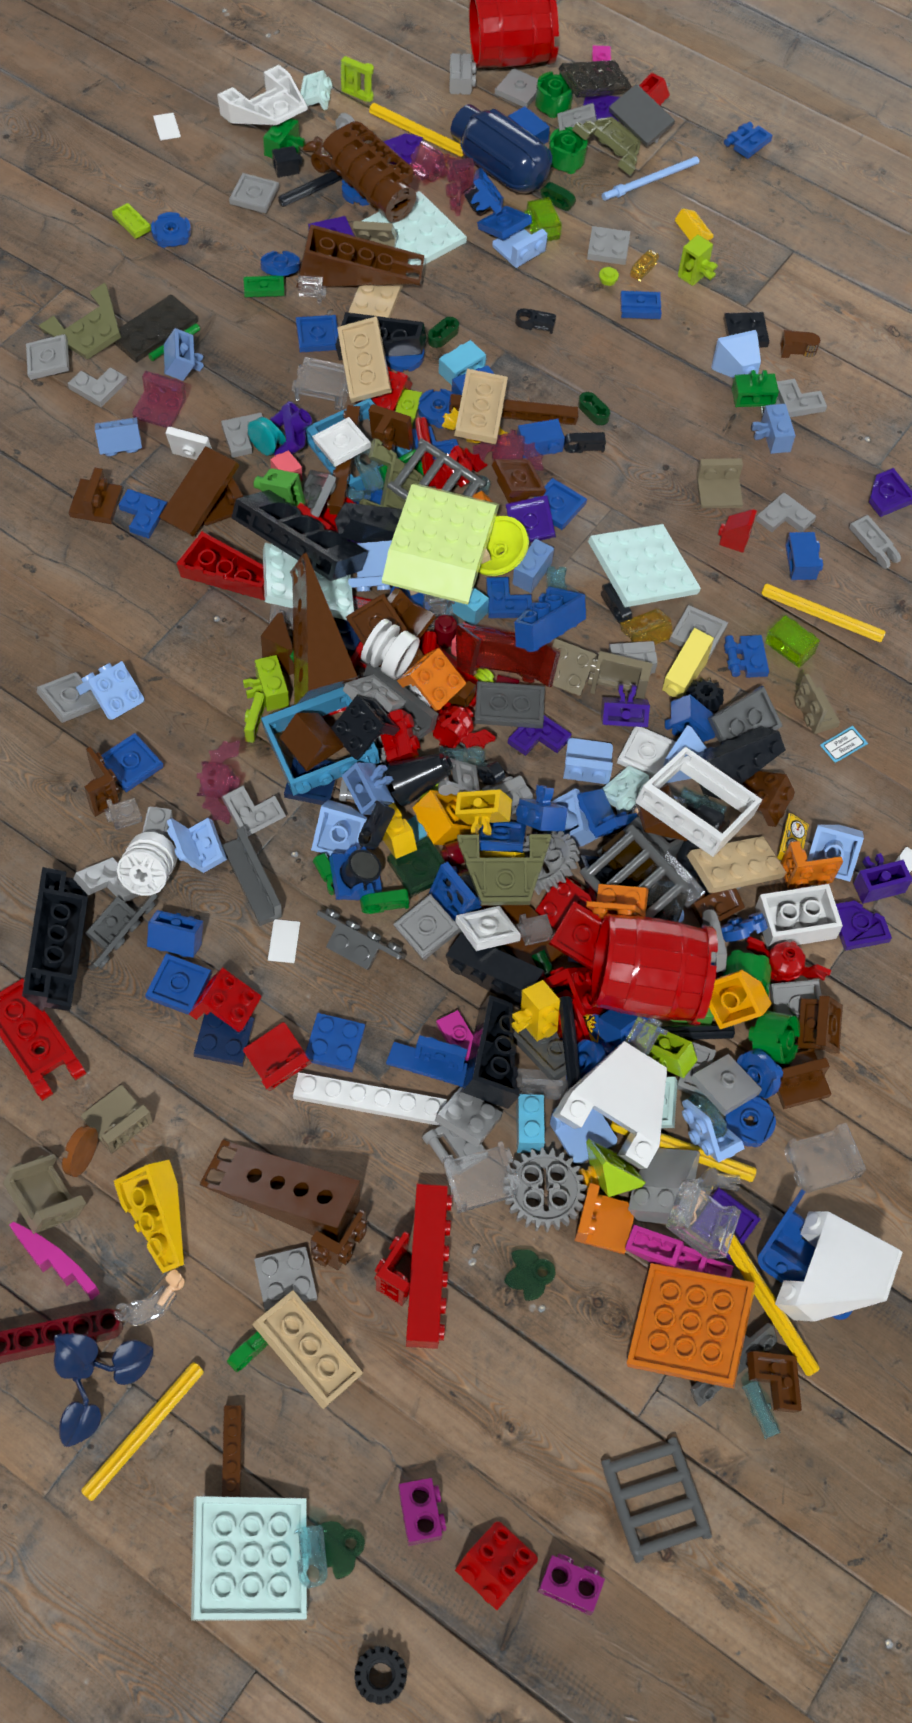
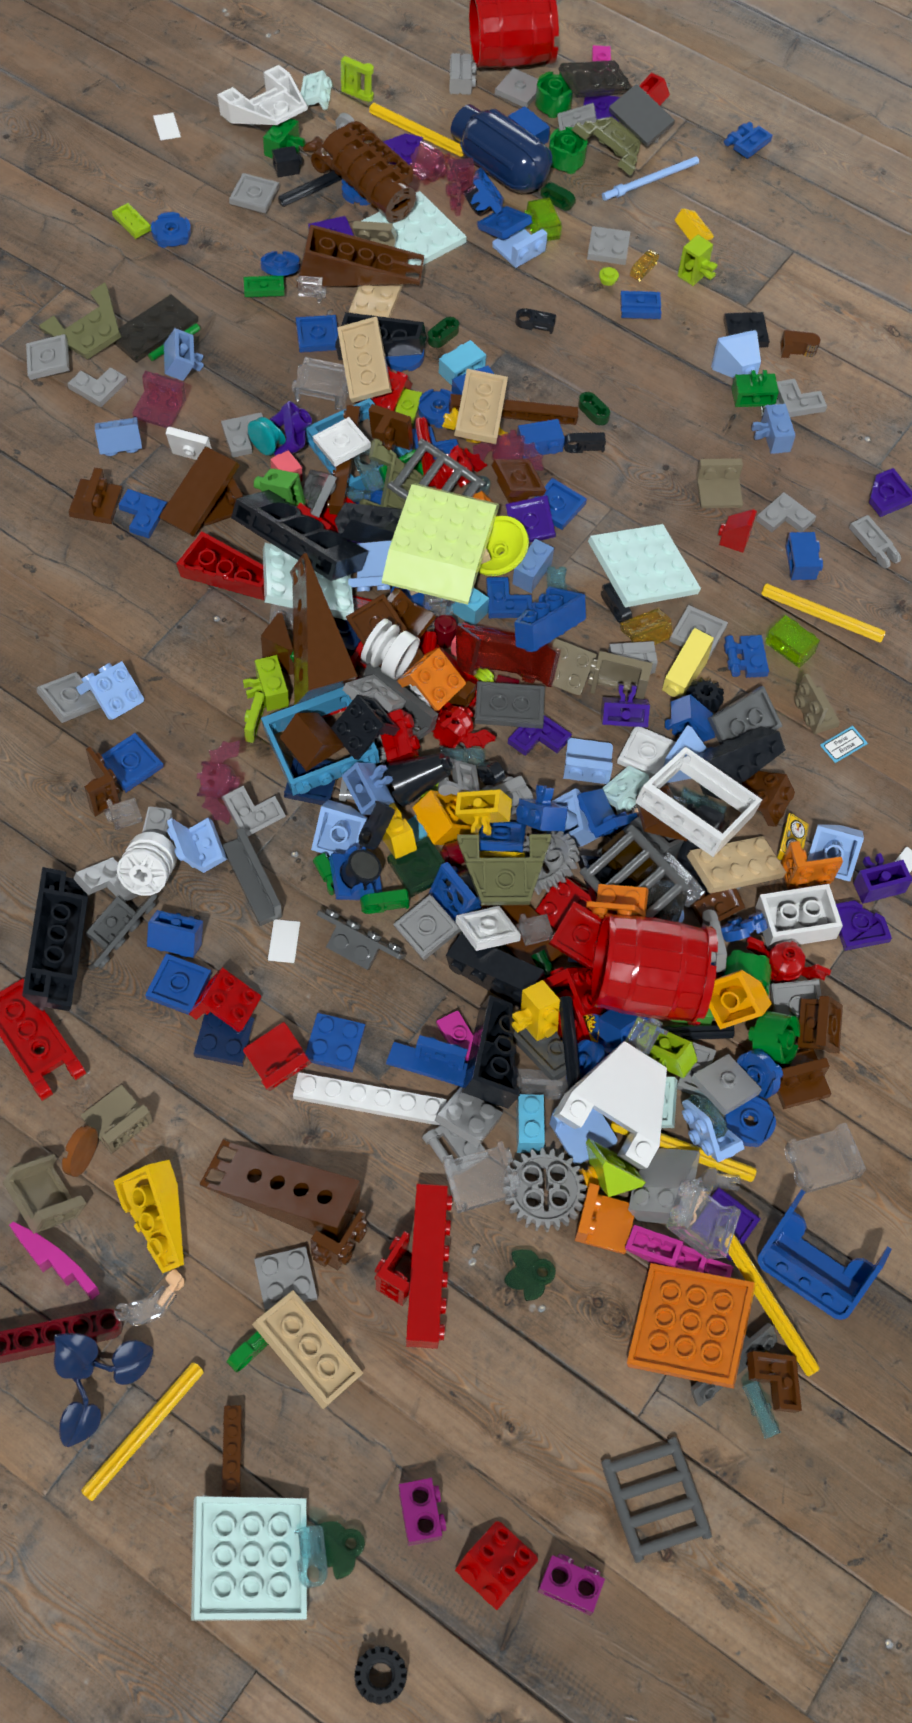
white wedge [775,1211,903,1322] -> none

